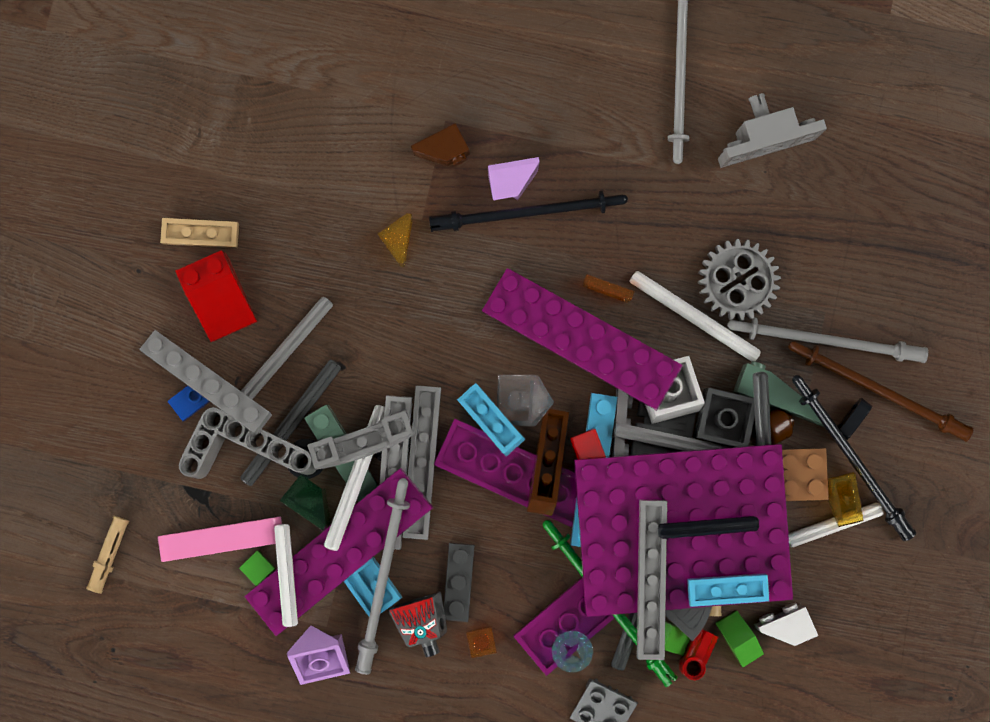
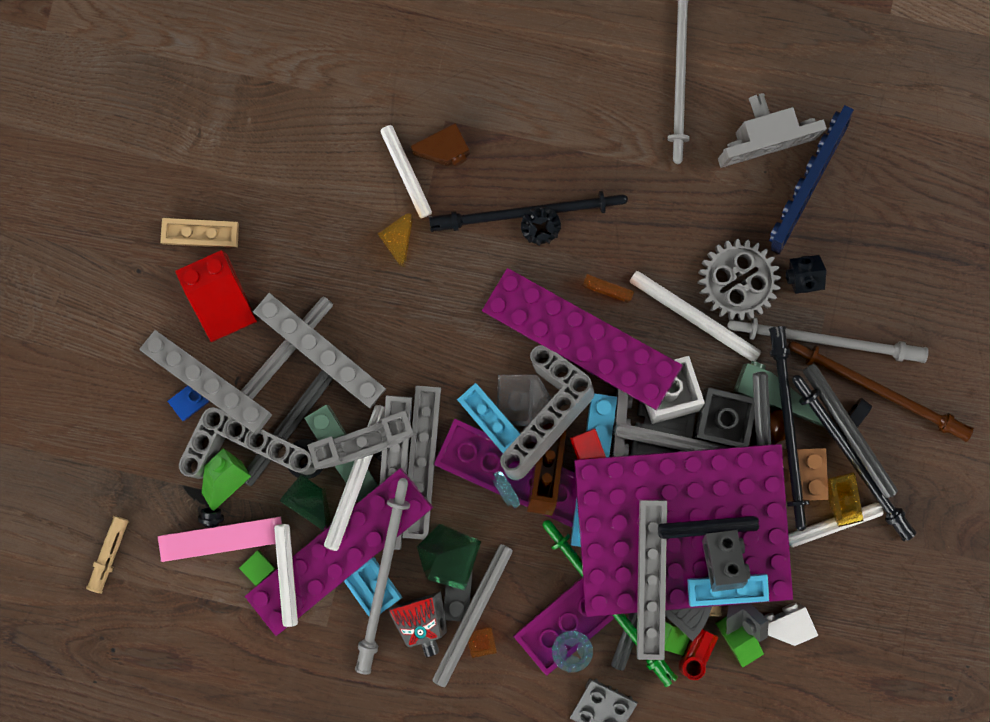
lavender slope [287,626,350,685] -> none
lavender slope [488,157,539,201] -> none
none -> black plate [198,507,224,528]
none -> bright green slope [202,448,251,511]
none -> light grey plate [253,293,386,409]
none -> white axle [381,125,432,218]
none -> clear green slope [417,524,481,590]
none -> light grey axle [432,544,513,687]
none -> clear light blue gear [492,471,520,509]
none -> light grey beam [500,345,594,480]
none -> black gear [521,207,561,246]
none -> dark grey brick [702,530,750,592]
none -> dark grey slope [726,603,769,642]
none -> dark blue plate [769,105,854,255]
none -> black bar [769,326,811,531]
none -> black brick [786,255,827,294]
none -> dark grey axle [803,364,898,498]

